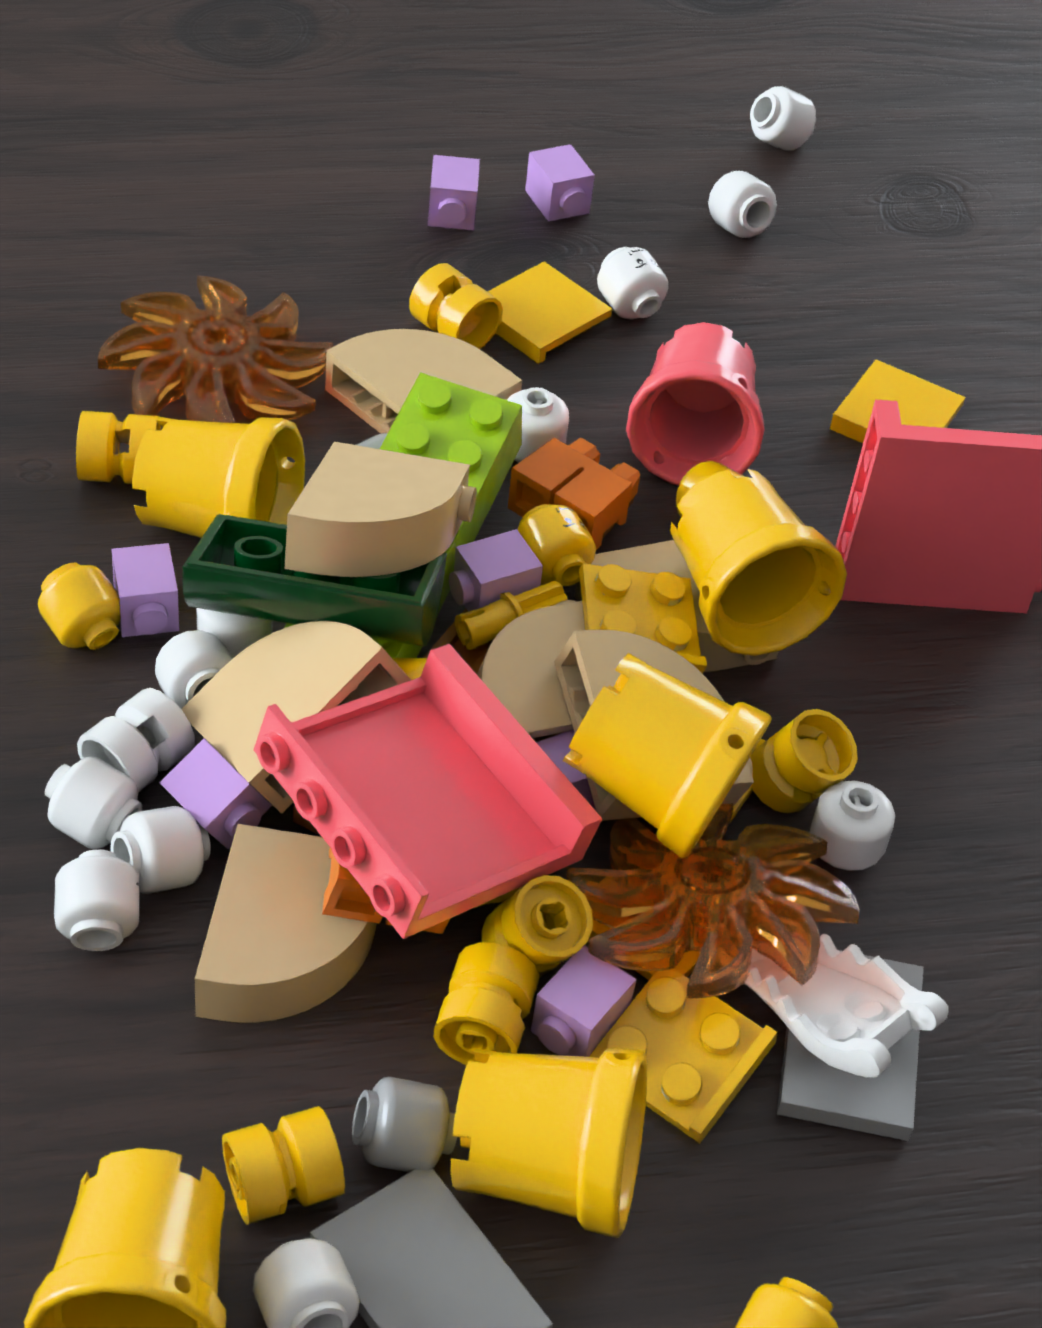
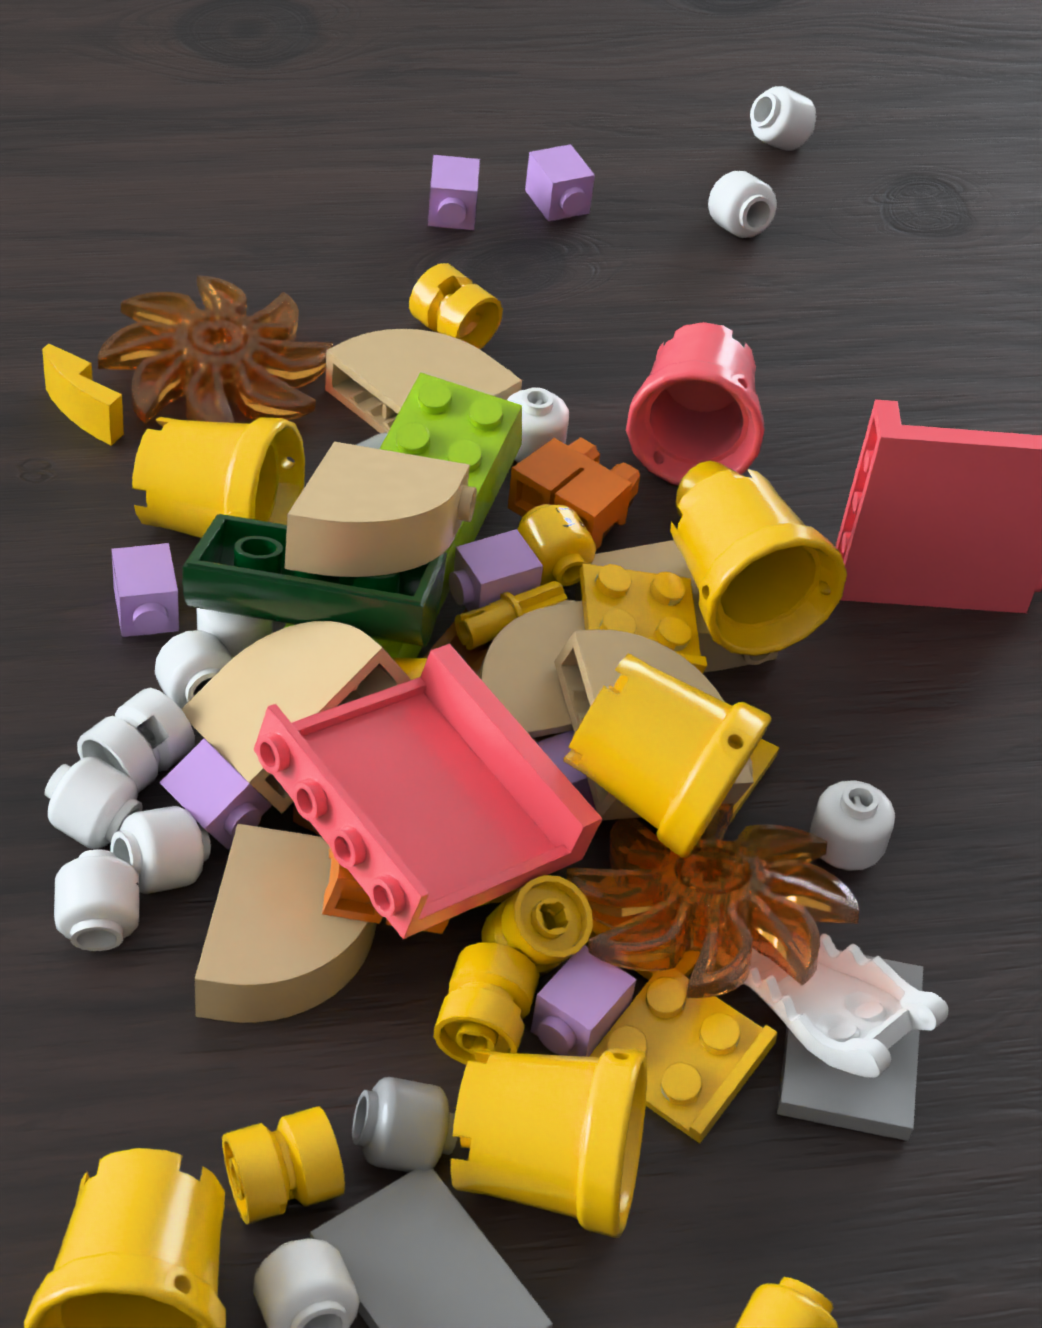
yellow head [38,562,120,650] -> none
yellow wheel [76,411,161,484] -> none
yellow piece [487,262,612,364] -> none
white head [597,247,668,319] -> none
yellow wheel [750,709,858,814] -> none
yellow piece [830,360,965,443] -> none
none -> yellow slope [42,344,124,446]

